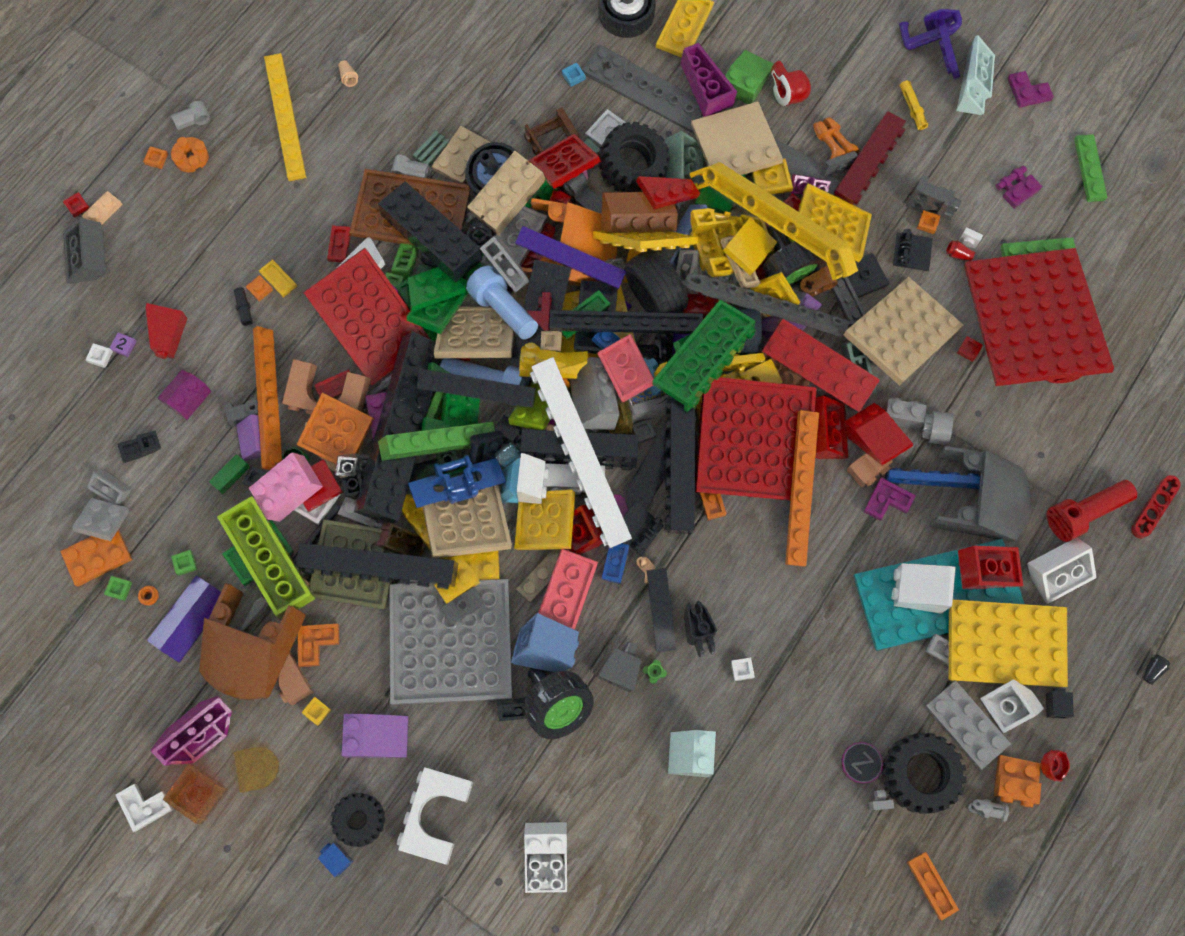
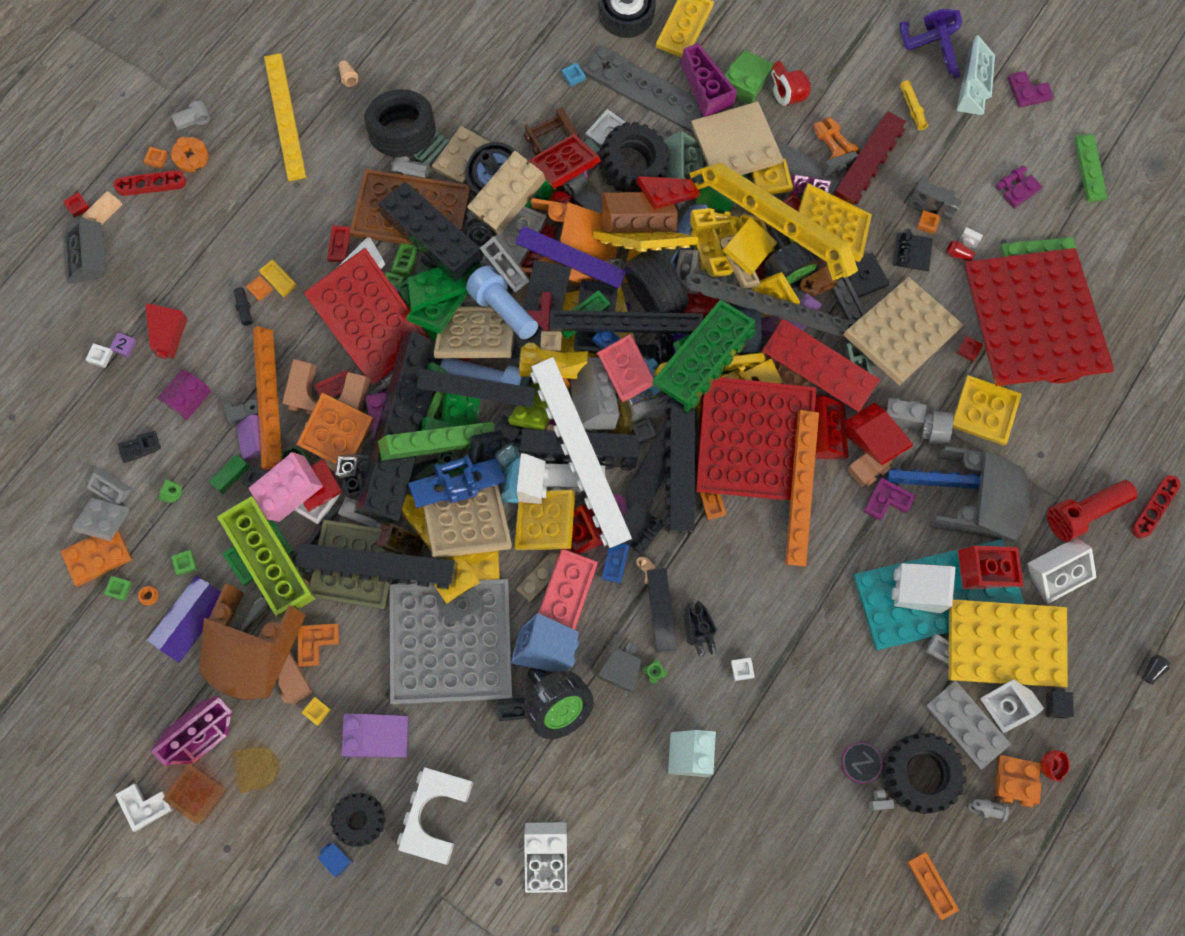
none -> red beam [113,170,187,196]
none -> bright green piece [158,480,182,503]
none -> black tyre [364,89,436,157]
none -> yellow plate [953,375,1022,446]

